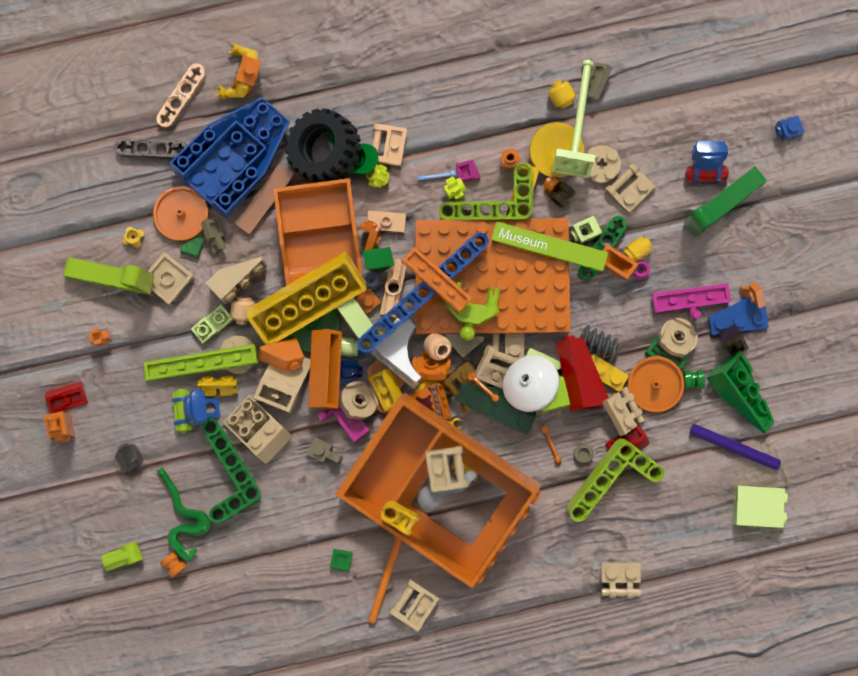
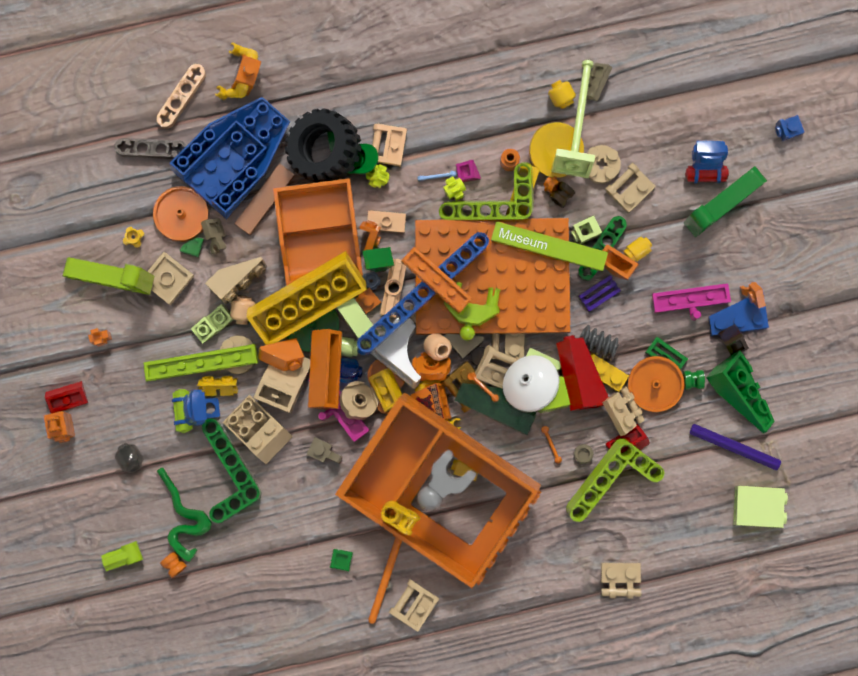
tan plate [426,446,468,492] -> none
dark pink plate [632,261,650,280] -> none
tan plate [658,318,698,357] -> none
none -> dark purple tile [578,275,621,312]

